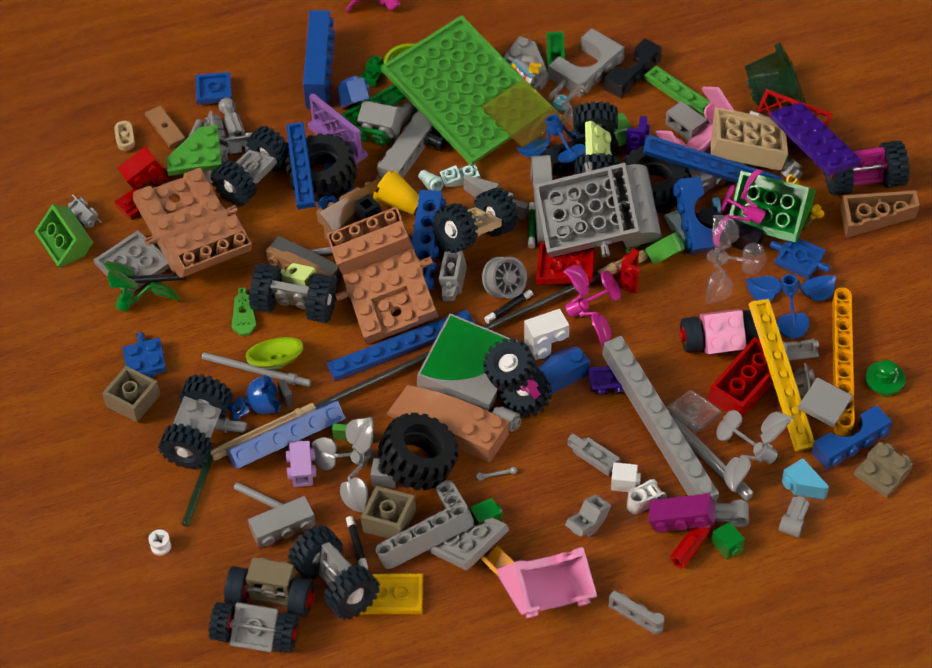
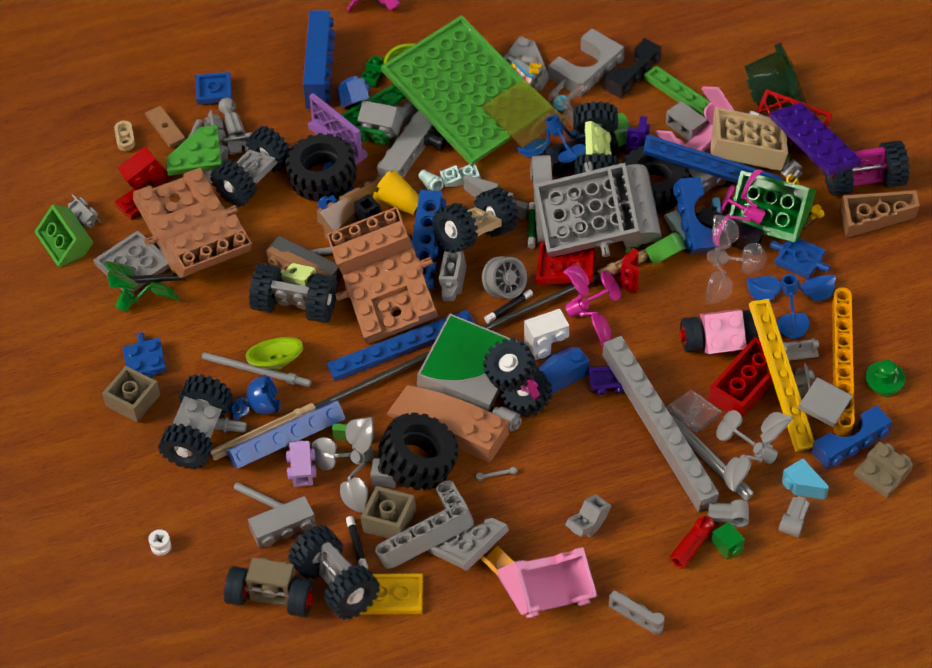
clear green bar [182,456,213,527] -> none
plate [208,602,299,653] -> none
bright green piece [231,287,256,336] -> none
dark grey tile [278,380,294,407] -> none
blue tile [286,122,316,210] -> none
green brick [470,498,503,525] -> none
green slope [546,32,565,66] -> none
light grey hinge [567,433,620,476] -> none
white brick [611,462,641,492] -> none
white piece [627,479,667,514] -> none
magenta brick [649,493,716,533] -> none

